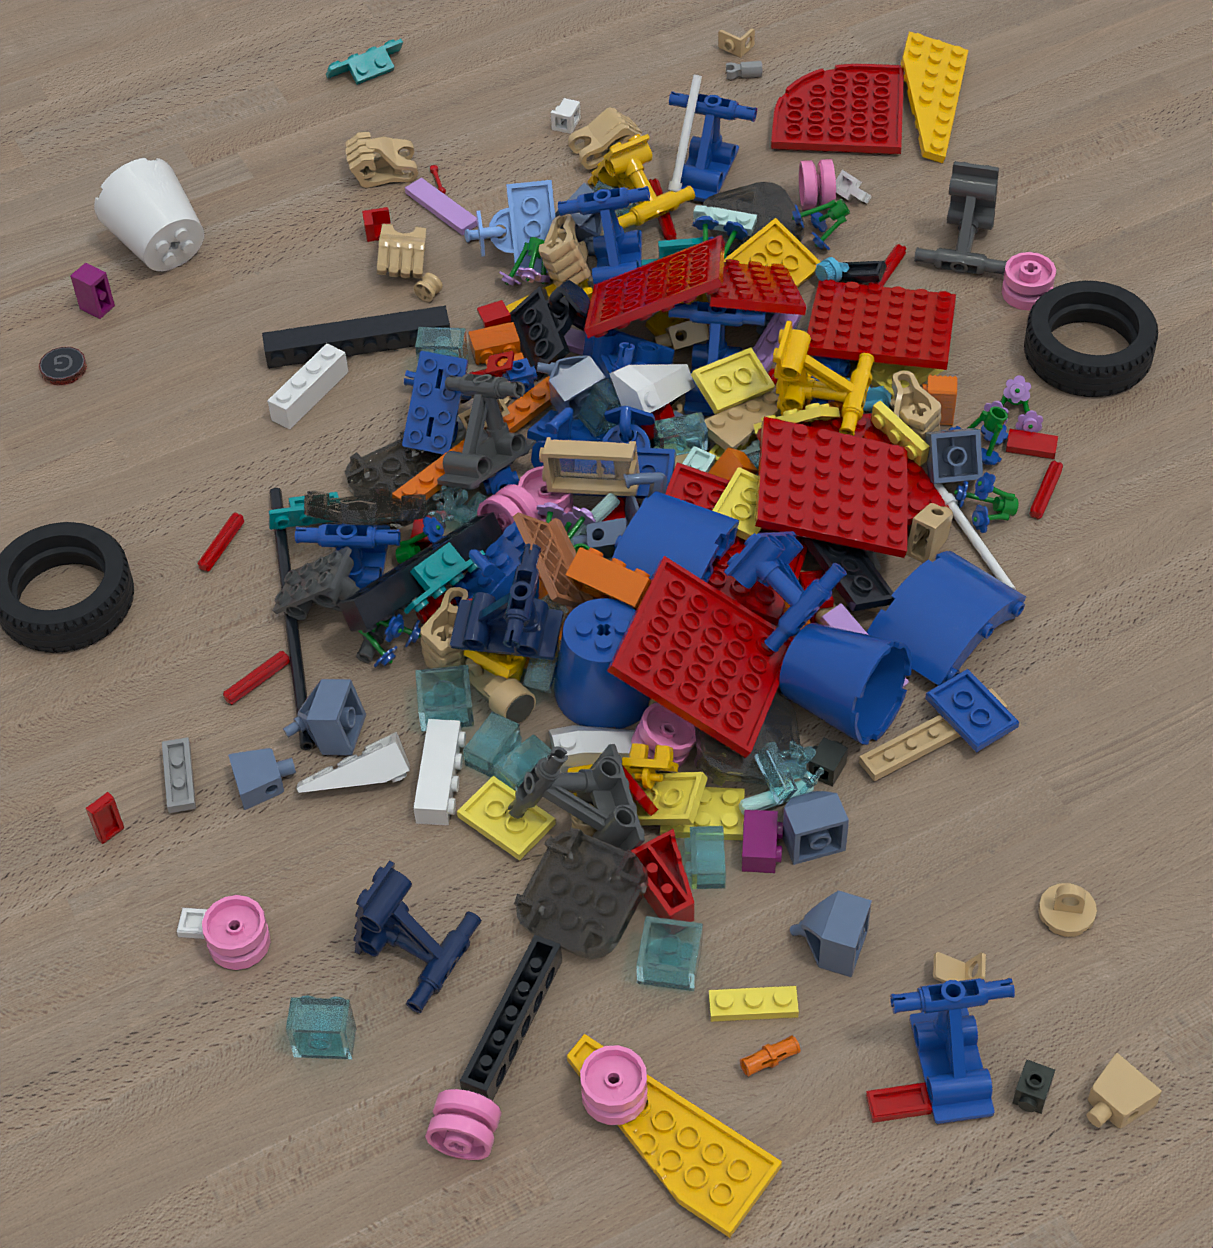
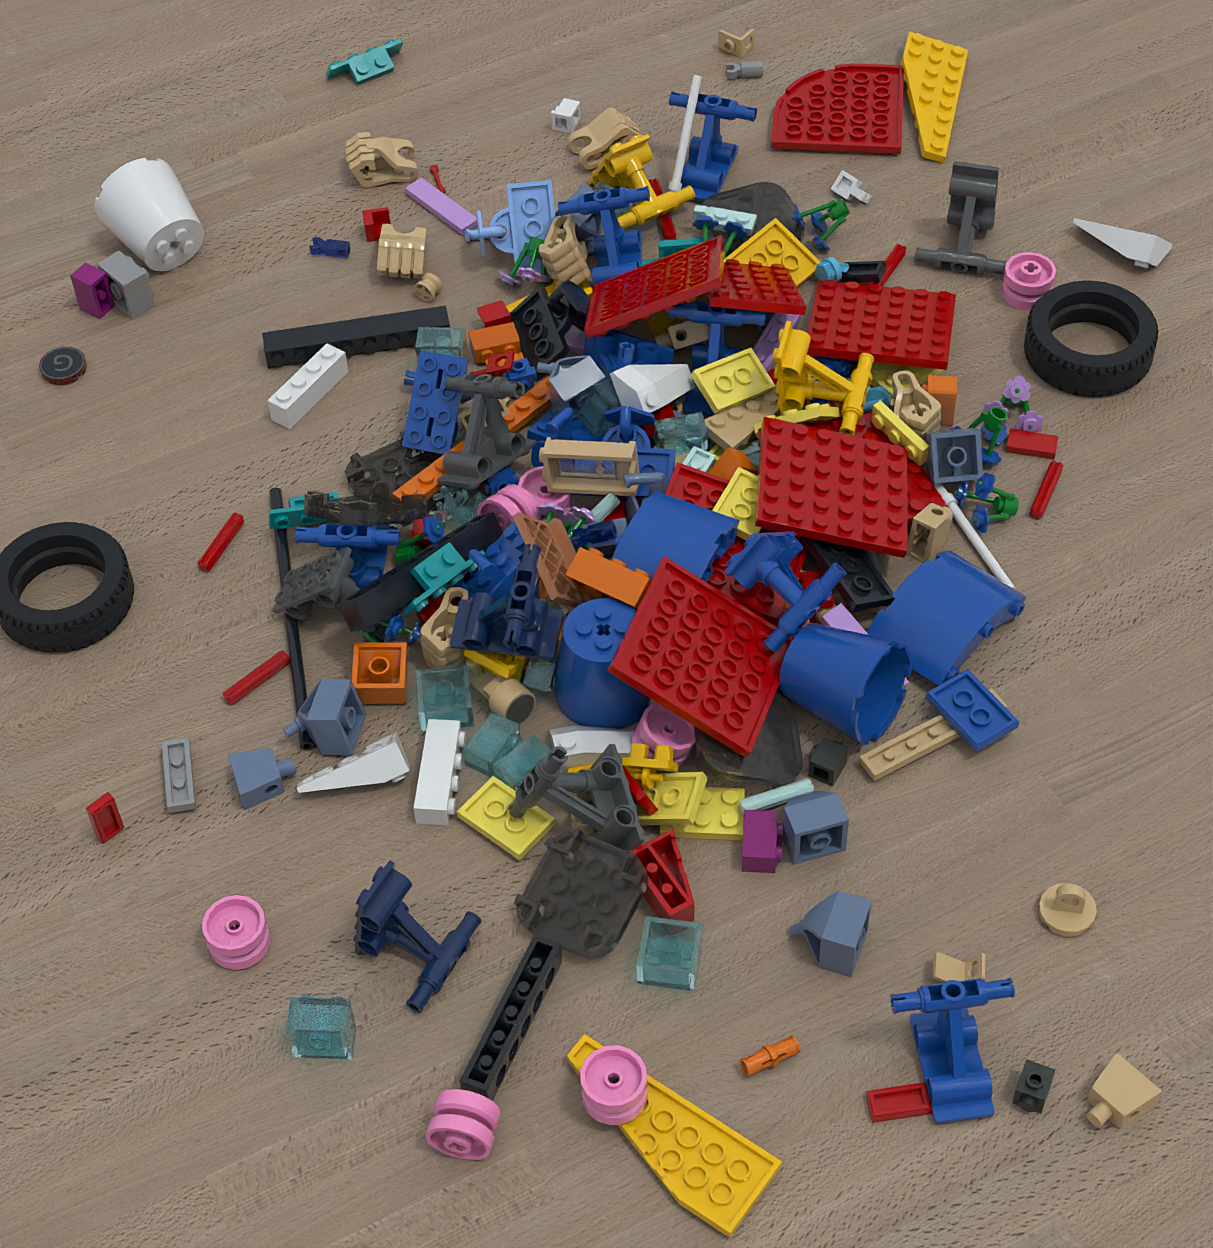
white tile [177,908,208,939] -> none
clear light blue brick [684,826,726,889] -> none
light yellow plate [709,986,799,1022] -> none
clear light blue piece [754,741,824,804] -> none
bright pink wheel [799,159,836,210] -> none
none -> light grey brick [97,251,154,319]
none -> clear blue bar [309,237,351,258]
none -> orange slope [352,643,408,704]
none -> clear blue bar [571,520,617,548]
none -> white wedge [1073,218,1173,268]

